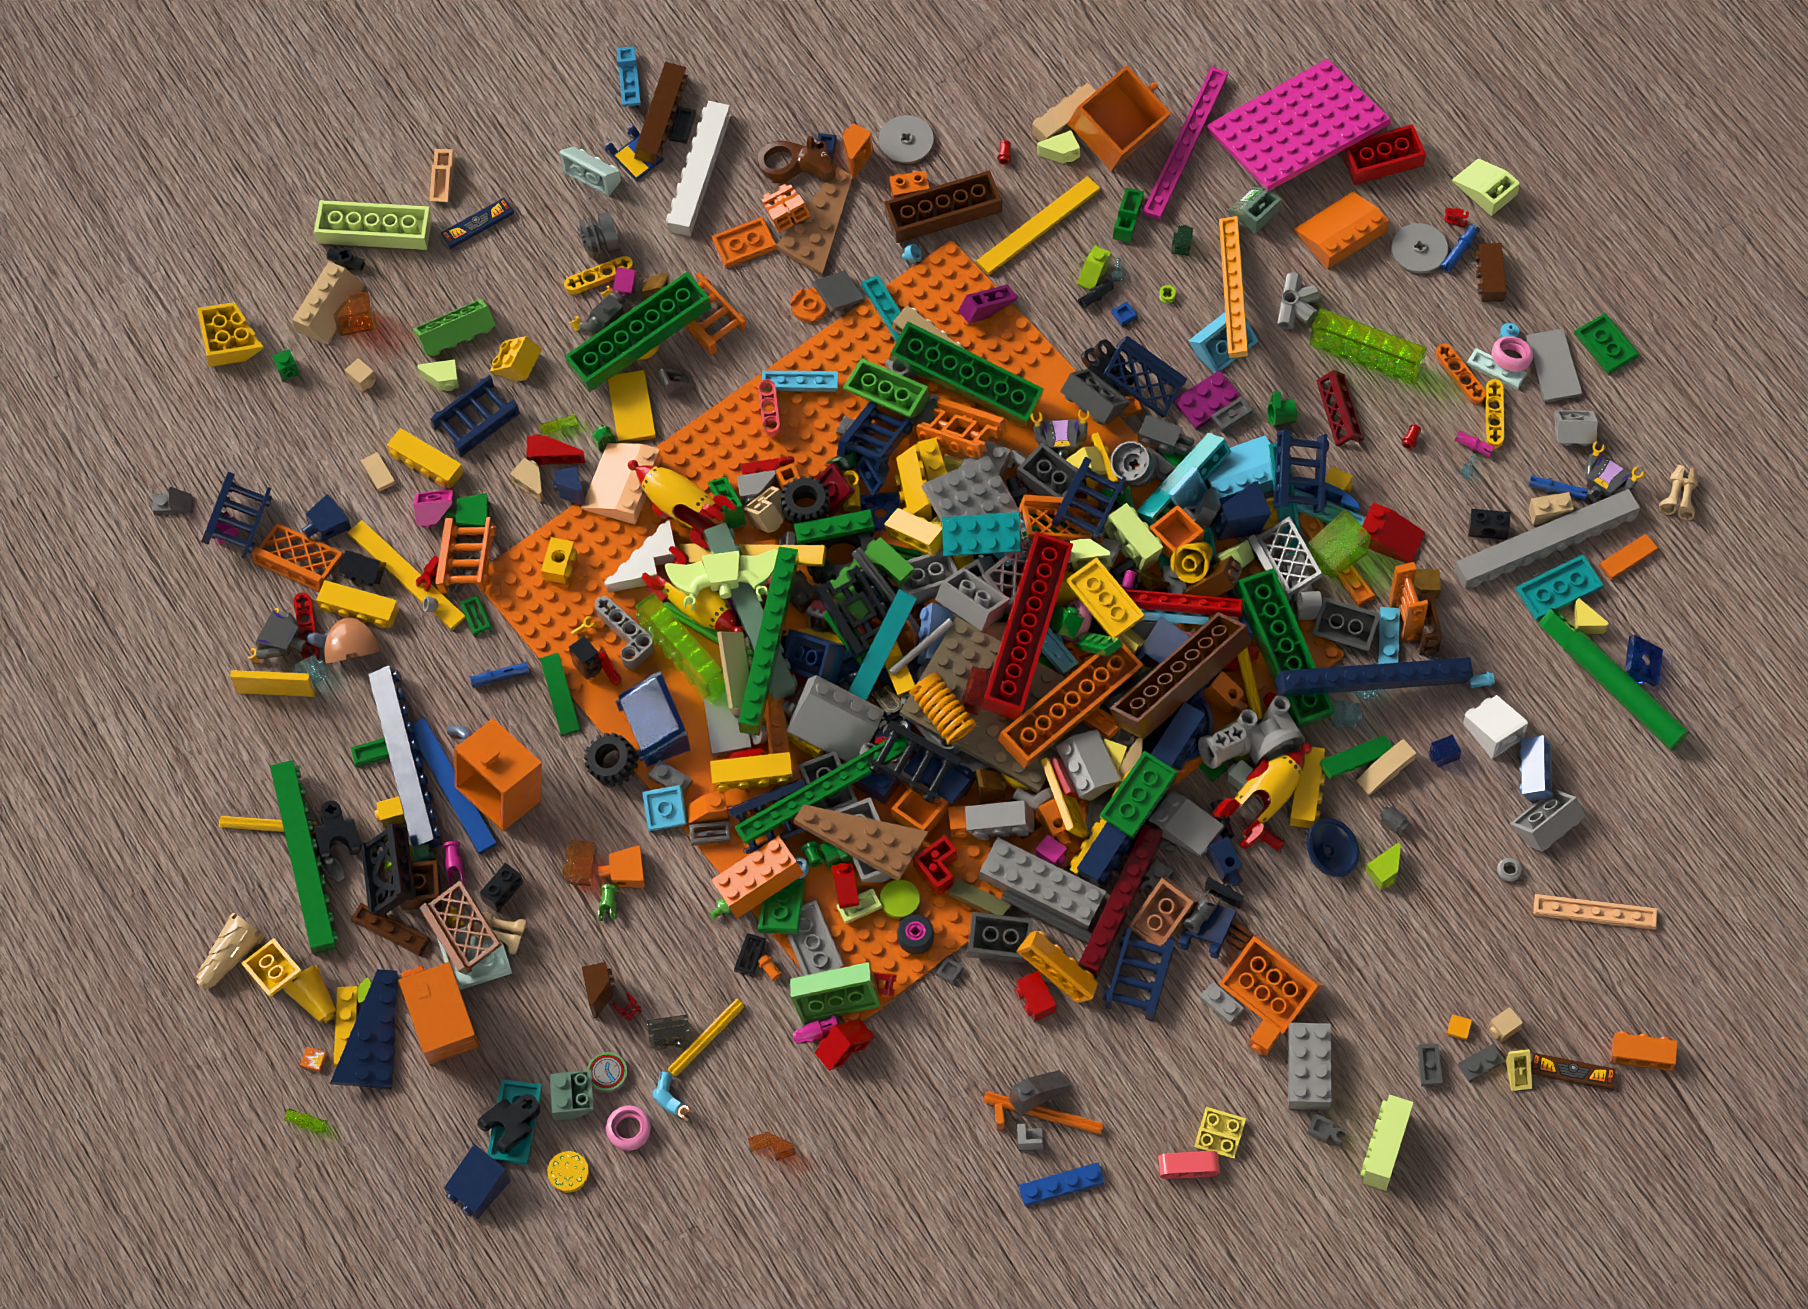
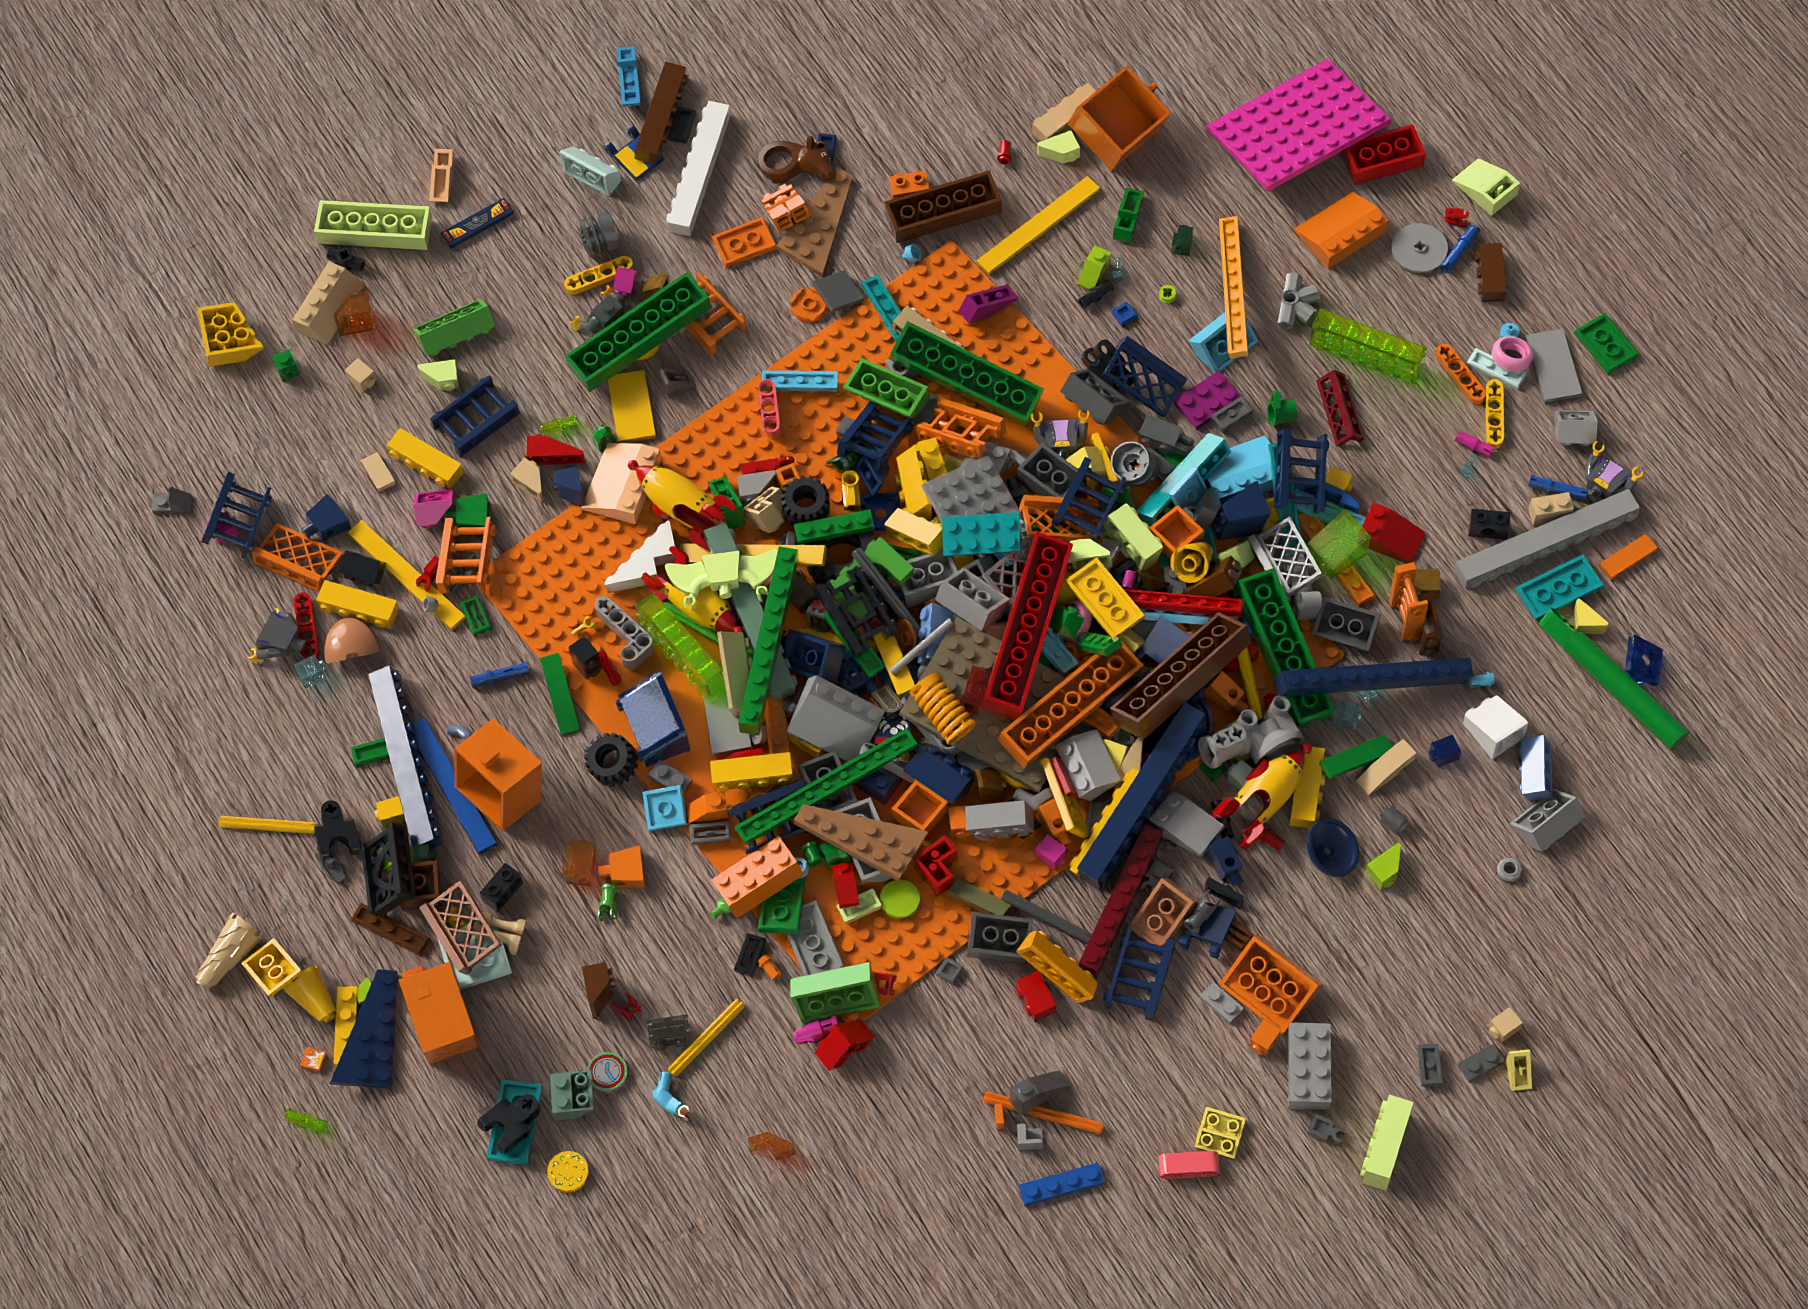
yellow tile [230,670,315,697] -> none
green brick [270,760,339,954] -> none
sand blue arm [307,631,329,648] -> none
dark pink piece [442,841,466,887] -> none
dark blue slope [444,1144,511,1219] -> none
yellow slope [490,336,542,382] -> none
yellow brick [541,537,577,584] -> none
bright pink wheel [606,1105,652,1151] -> none
dark red plate [817,462,856,517] -> none
orange slope [842,123,873,179] -> none
teal tile [848,589,917,701] -> none
black fence [867,720,962,804] -> none
light grey piece [879,115,934,164] -> none
black wheel [897,914,934,955] -> none
light grey brick [978,837,1106,931] -> none
green tile [1099,751,1178,839] -> none
orange tile [1122,395,1142,417] -> none
dark pink plate [1143,67,1228,220] -> none
sand green slope [1228,187,1282,234] -> none
medium azure plate [1378,607,1400,664] -> none
red pin [1402,424,1421,450] -> none
light orange tile [1447,1014,1472,1041] -> none
tile [1531,1053,1616,1090] -> none
light nougat tile [1533,894,1658,930] -> none
orange brick [1610,1031,1677,1071] -> none
tan piece [1659,465,1698,520] -> none

